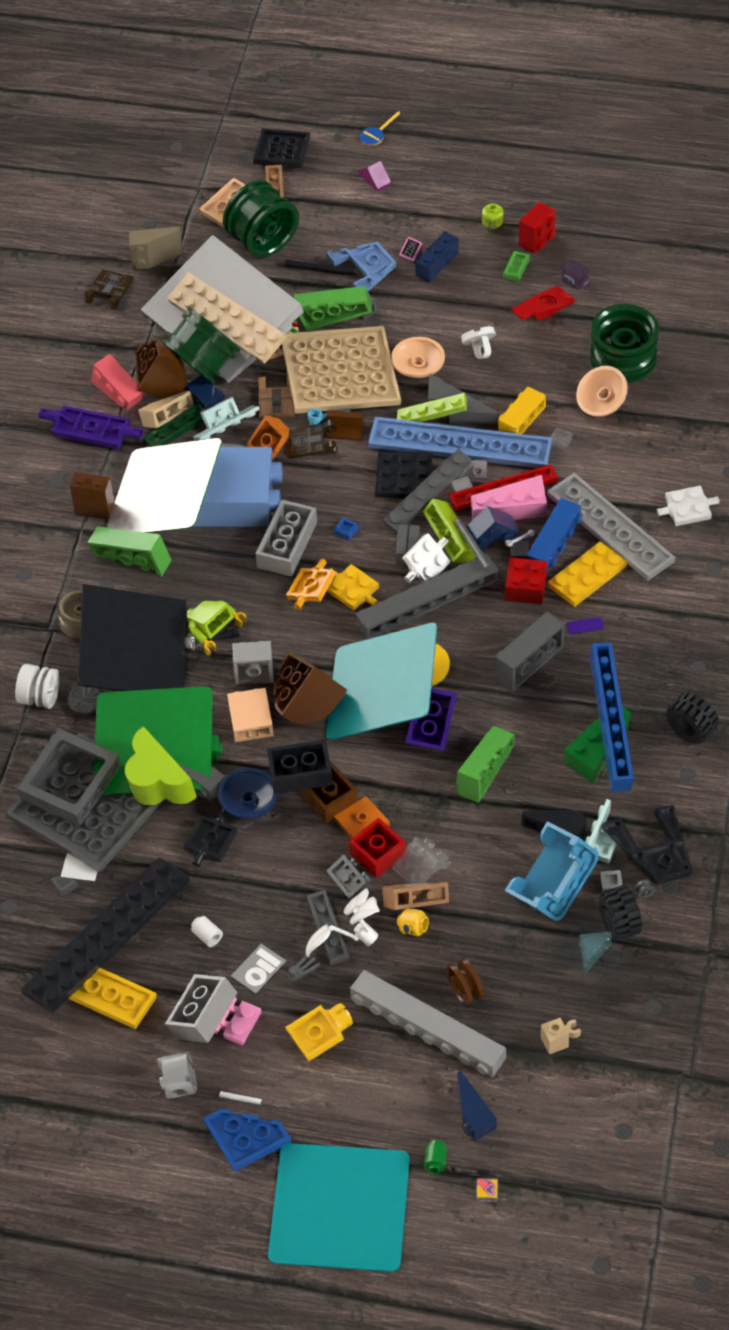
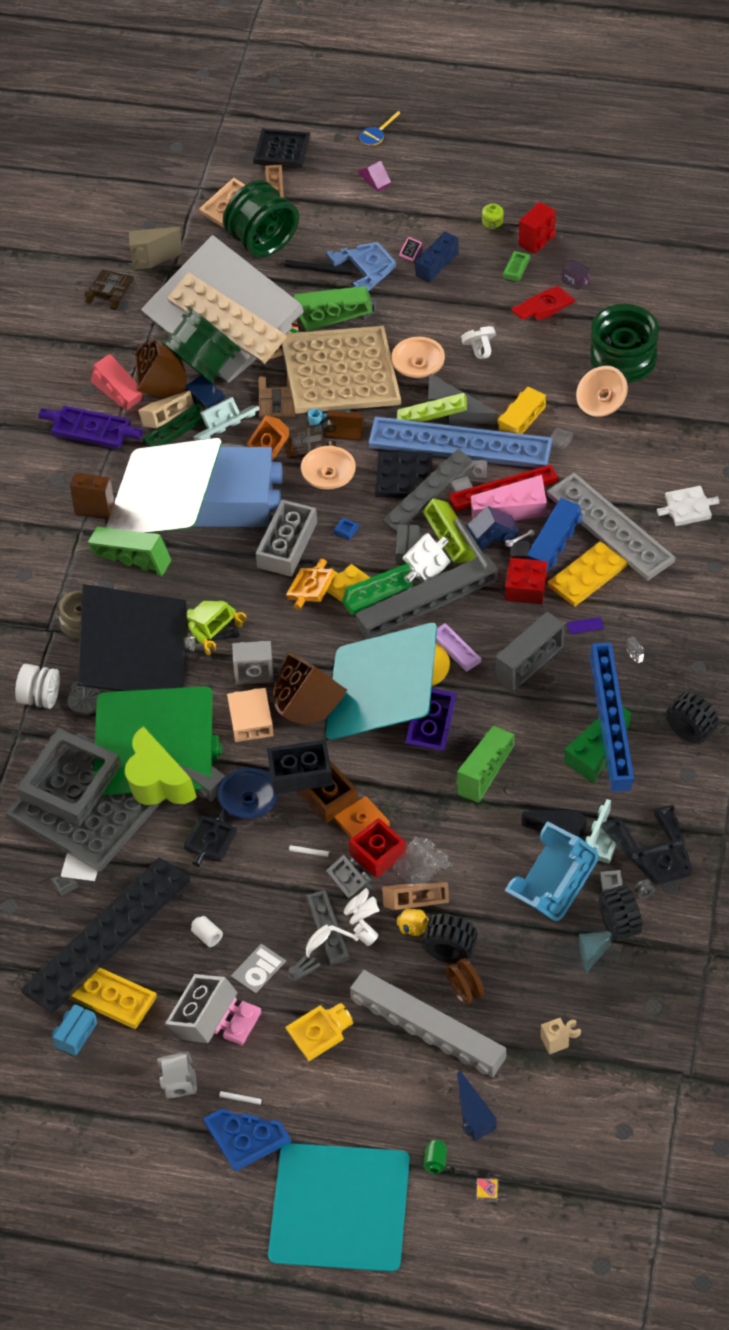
none -> dark azure brick [52,1005,97,1056]
none -> white piece [289,845,329,857]
none -> light nougat dish [301,446,356,489]
none -> green fence [342,563,415,615]
none -> black tyre [422,914,478,964]
none -> lavender plate [436,623,481,672]
none -> clear tile [626,636,644,664]

